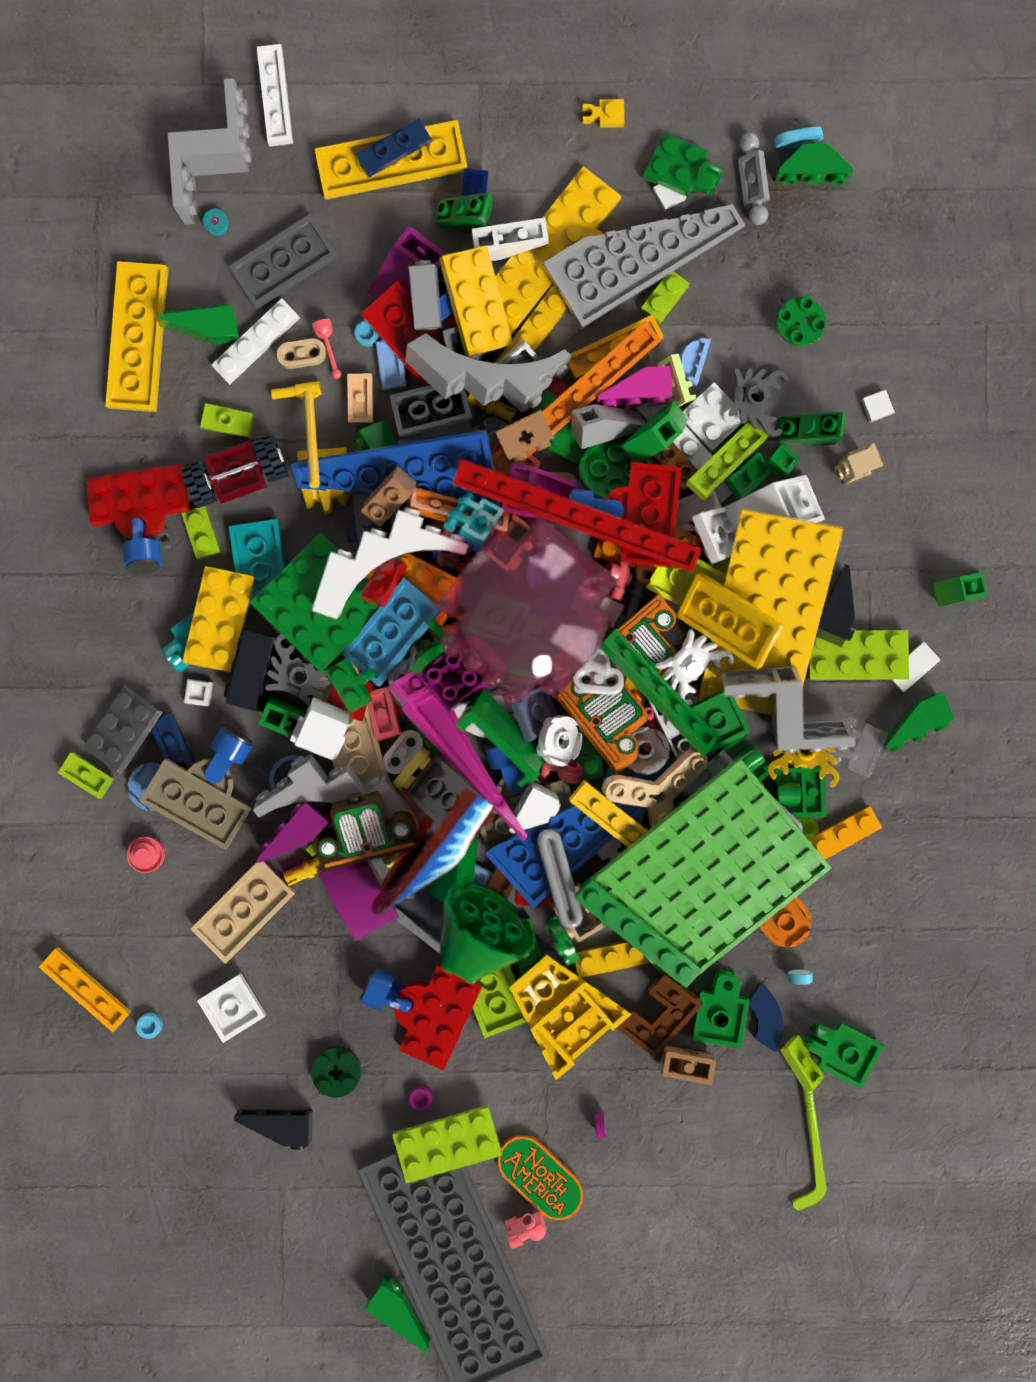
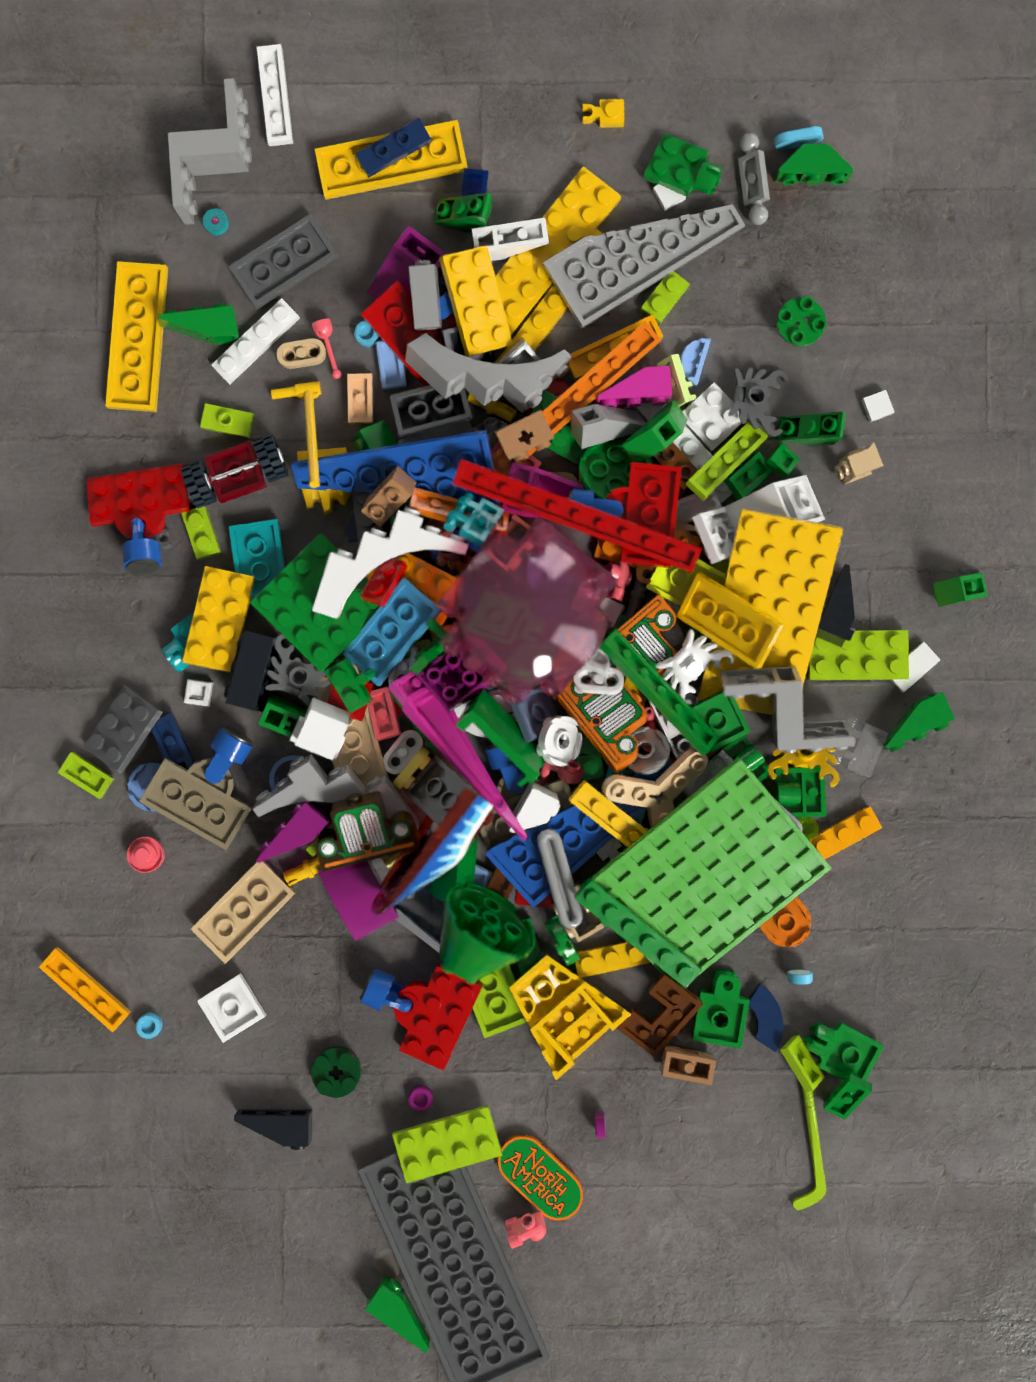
none -> green plate [823,1073,872,1120]

